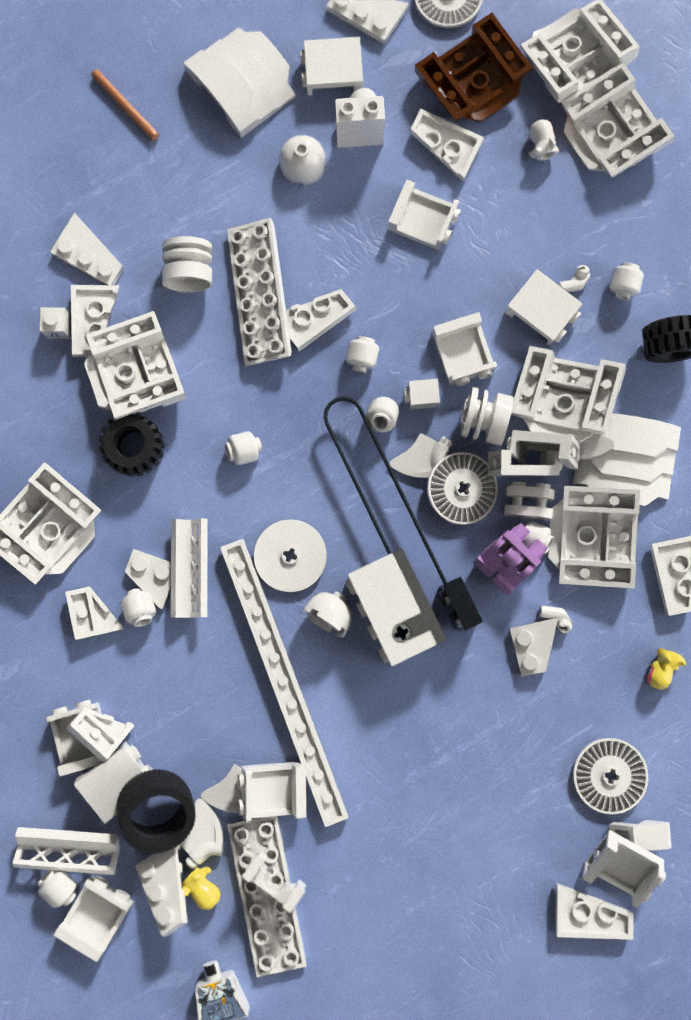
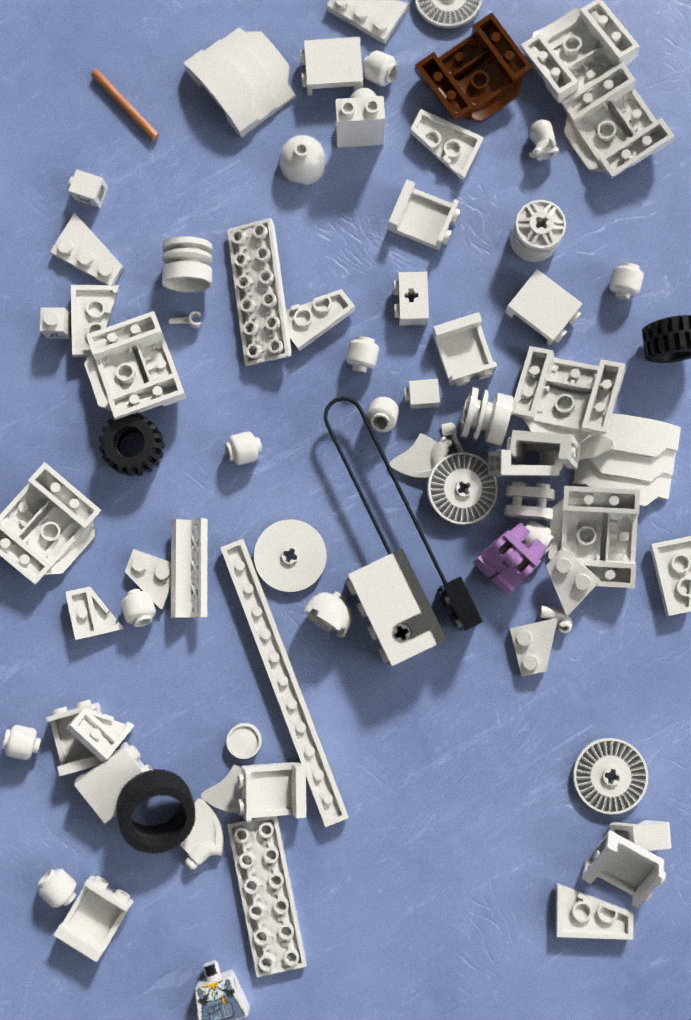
white fence [13,827,120,875] -> none
white wing [135,845,187,936] -> none
light yellow animal [181,867,220,910] -> none
white piece [242,850,307,913] -> none
white arm [559,265,590,293] -> none
light yellow animal [647,648,686,690] -> none
none -> white head [2,725,41,760]
none -> white brick [68,169,108,208]
none -> white hand [169,311,201,329]
none -> white piece [226,723,262,759]
none -> white head [362,51,398,86]
none -> white brick [393,272,429,326]
none -> white hand [441,422,464,452]
none -> white wheel [510,200,566,262]
none -> white wing [546,547,601,615]

